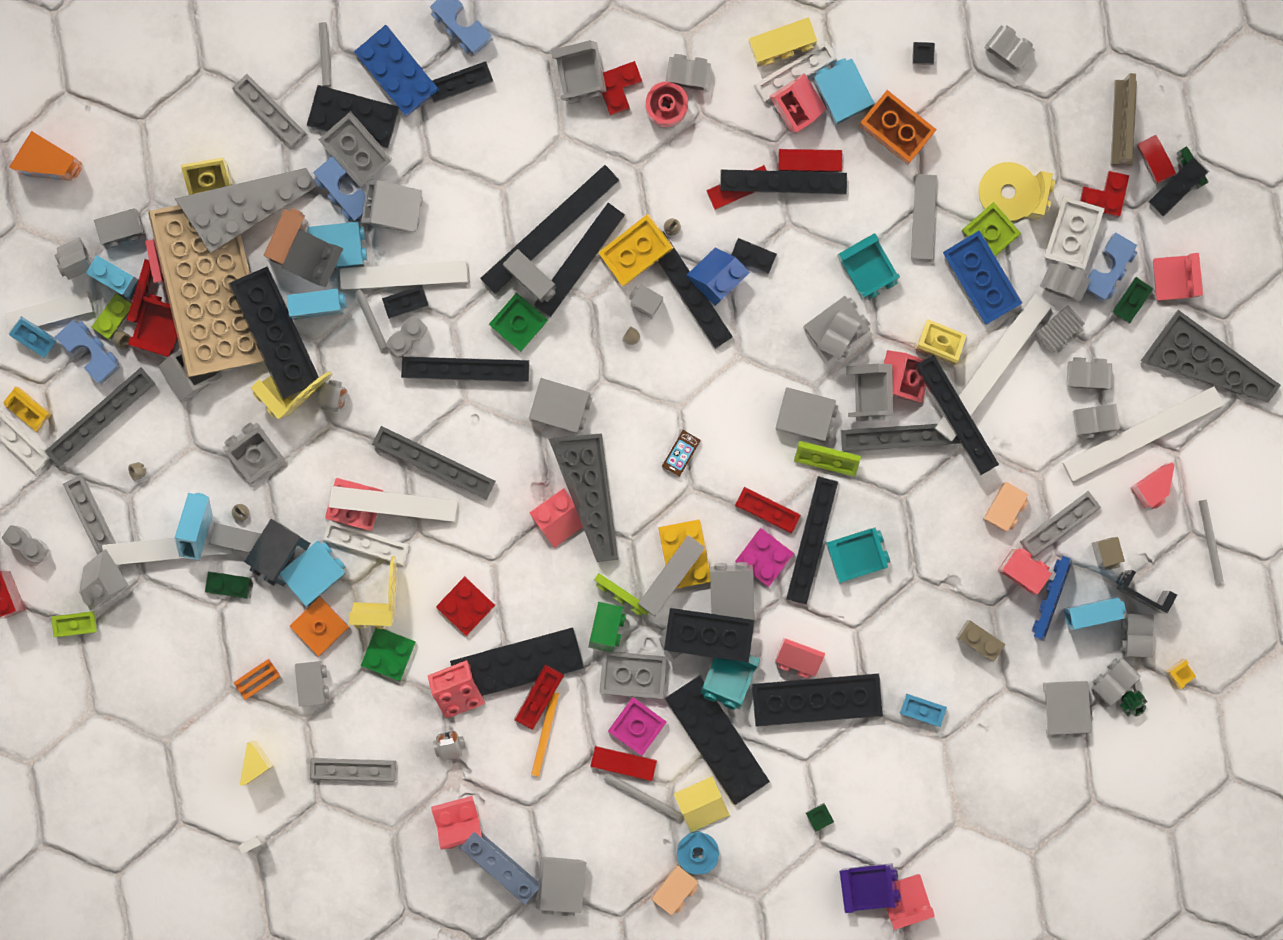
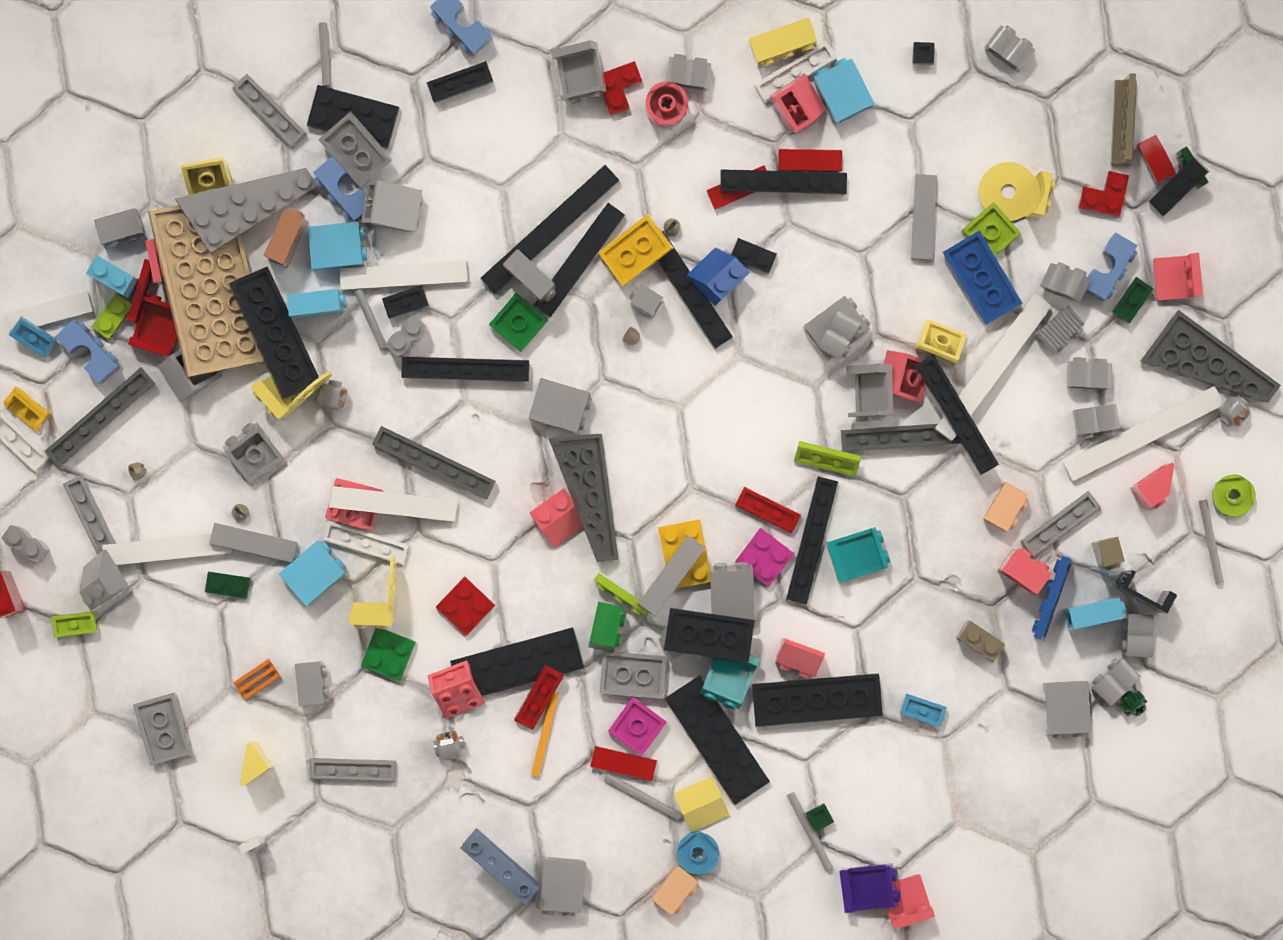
orange slope [9,131,82,181] -> none
light grey brick [55,237,91,280] -> none
dark tan hinge [112,331,130,350] -> none
medium azure brick [175,493,213,561] -> none
black panel [244,519,311,587] -> none
dark grey bracket [282,230,344,287] -> none
orange plate [290,596,349,657] -> none
blue plate [354,25,439,116] -> none
coral bracket [431,796,482,850] -> none
tile [662,430,701,477] -> none
light grey brick [775,387,839,442] -> none
teal panel [837,233,900,300] -> none
orange brick [859,90,937,165] -> none
white plate [1044,196,1104,270] -> none
yellow panel [1166,659,1196,689] -> none
none -> light grey plate [133,692,193,766]
none -> light grey bar [786,792,833,871]
none -> lime plate [1212,474,1256,517]
none -> light grey head [1219,395,1251,427]

